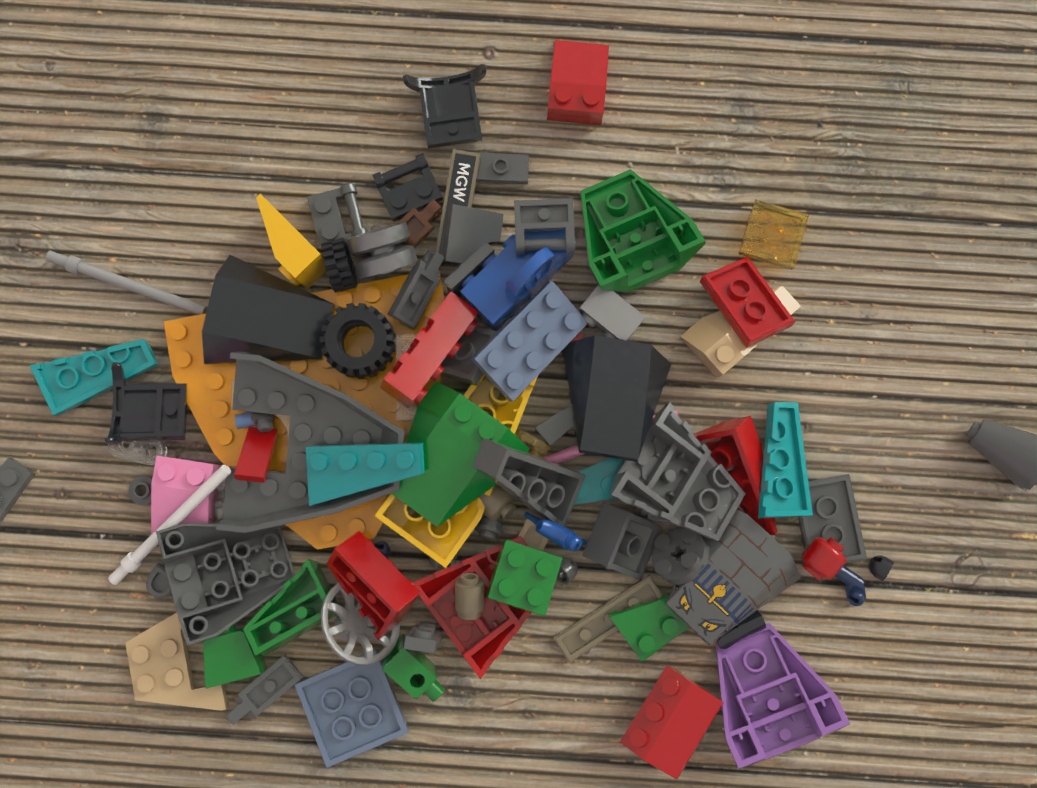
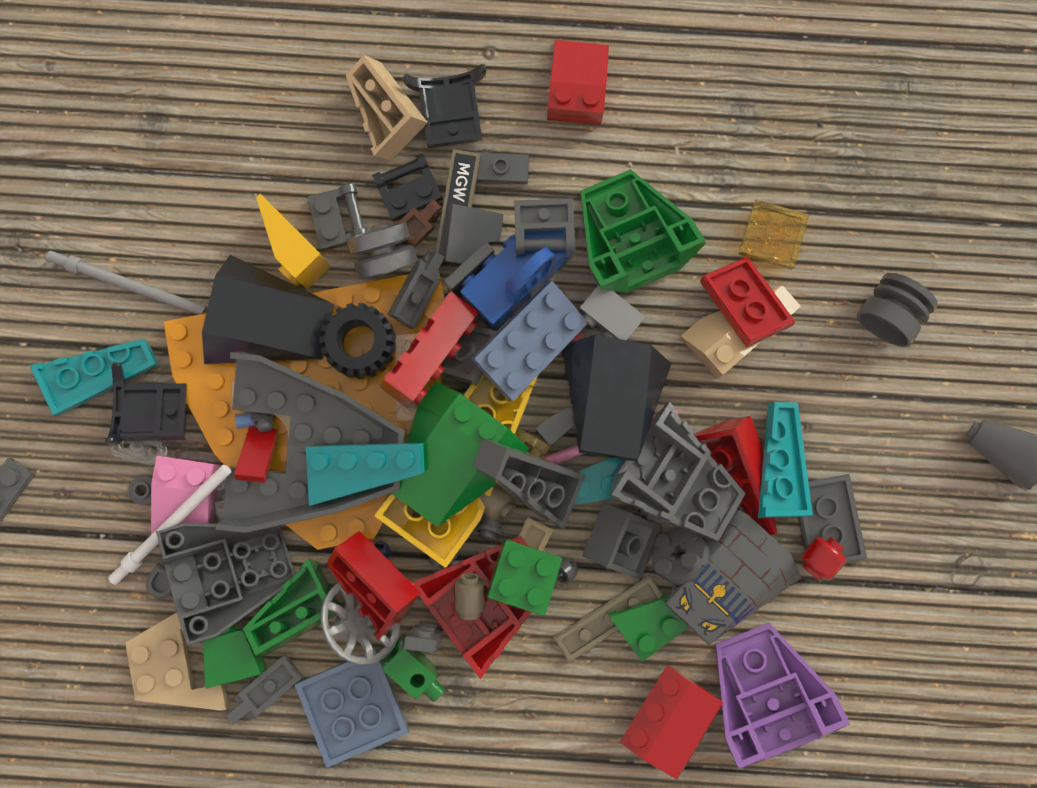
black tyre [321,238,358,293] -> none
blue arm [524,512,587,551] -> none
black bar [717,610,766,649] -> none
dark blue arm [834,566,866,606] -> none
black hinge [868,555,894,581] -> none
none -> tan wedge [346,55,428,161]
none -> dark grey wheel [857,273,938,348]

